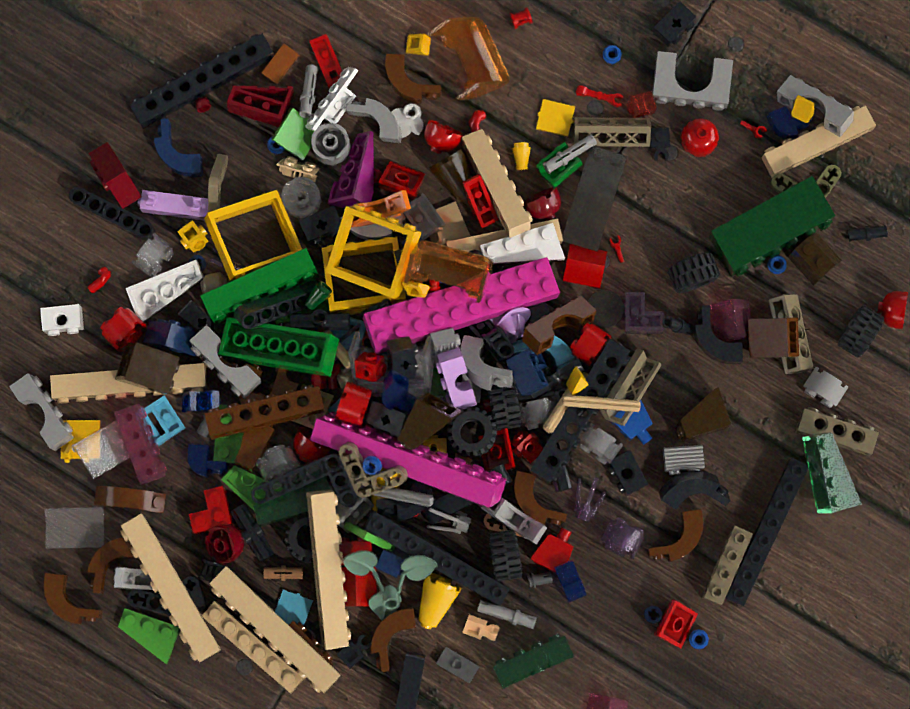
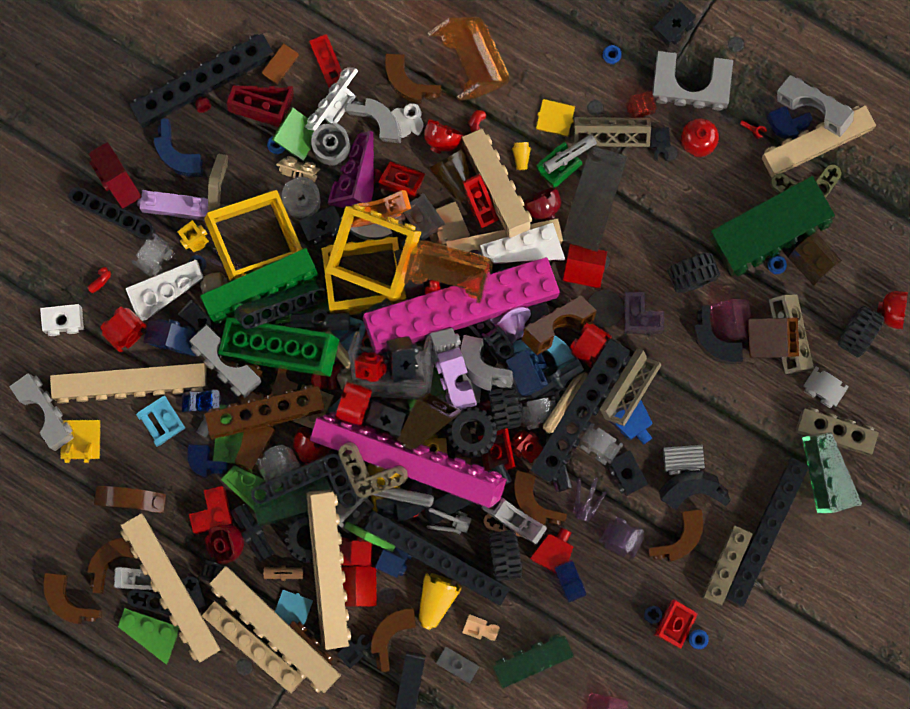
clear piece [45,507,104,549] -> none
clear piece [71,419,139,479] -> none
clear pink brick [114,404,167,485] -> none
dark brown slope [115,342,180,394] -> none
light grey pin [299,65,318,118] -> none
dark green cone [305,281,332,310] -> none
sand green plant [343,550,437,621] -> none
blue plate [363,456,382,475] -> none
clear blue brick [382,370,416,413] -> none
yellow slope [402,281,430,298] -> none
yellow slope [406,34,431,55] -> none
light grey pin [477,600,537,629] -> none
red bush [509,7,533,29] -> none
dark grey pin [527,571,553,588] -> none
tan axle [563,395,641,412] -> none
yellow slope [566,367,589,395] -> none
red piece [576,85,623,107] -> none
red hand [610,235,625,263] -> none
black pin [662,316,694,335] -> none
dark brown slope [675,387,731,442] -> none
yellow slope [791,95,814,123] -> none
black pin [847,225,888,242] -> none

